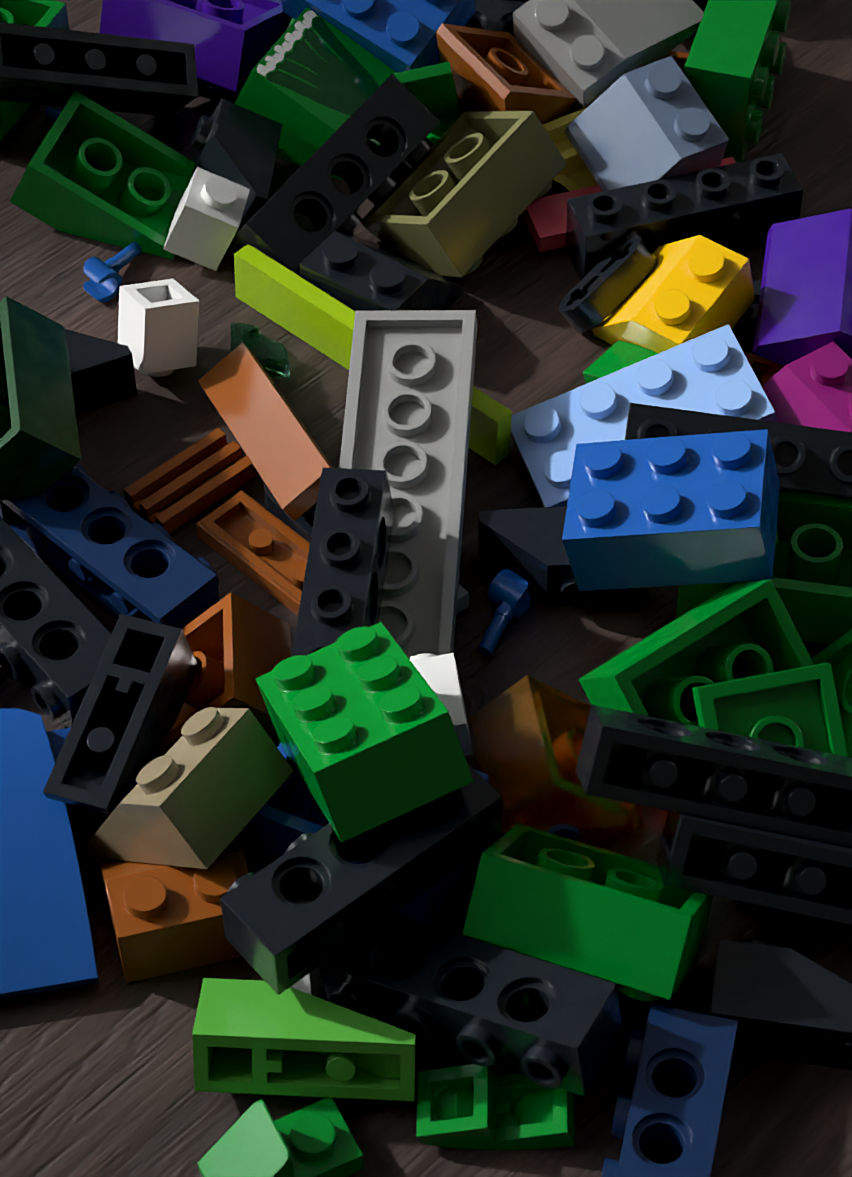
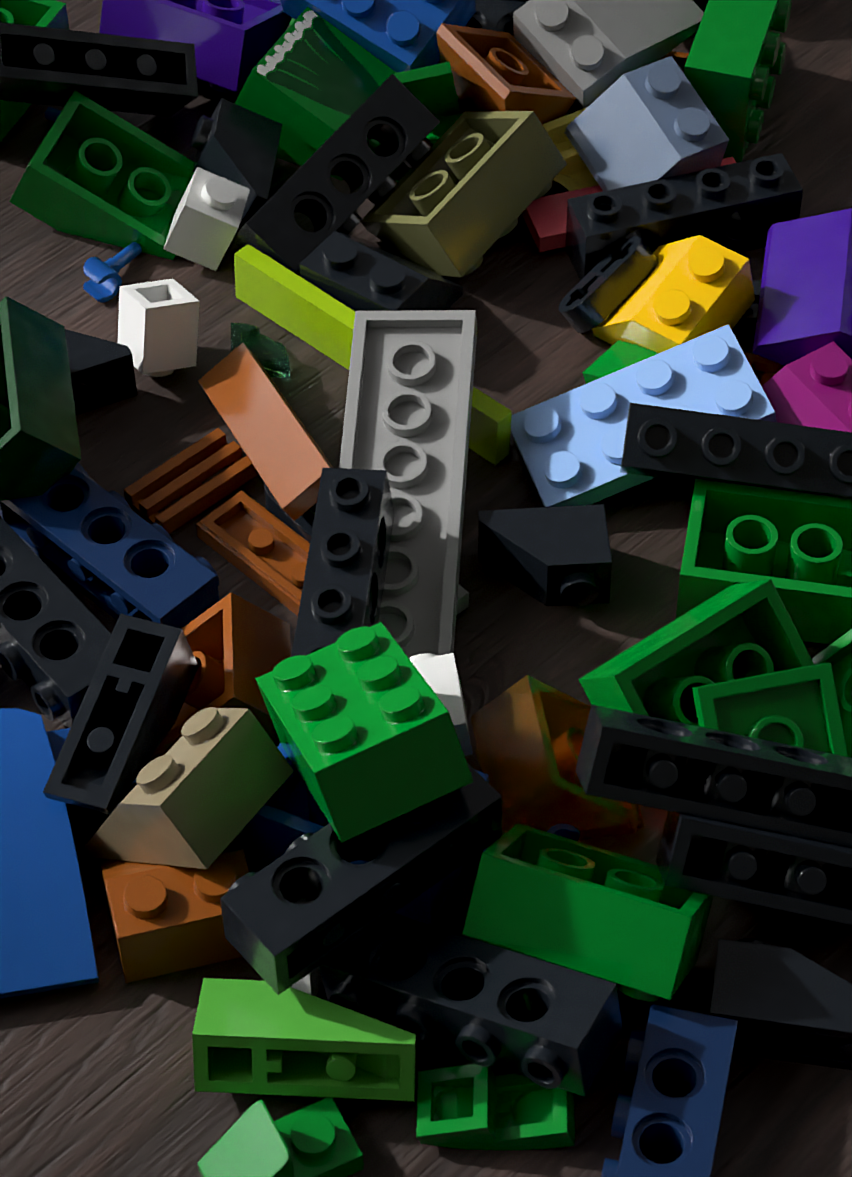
blue hand [477,568,531,656] -> none
blue brick [562,429,780,591] -> none

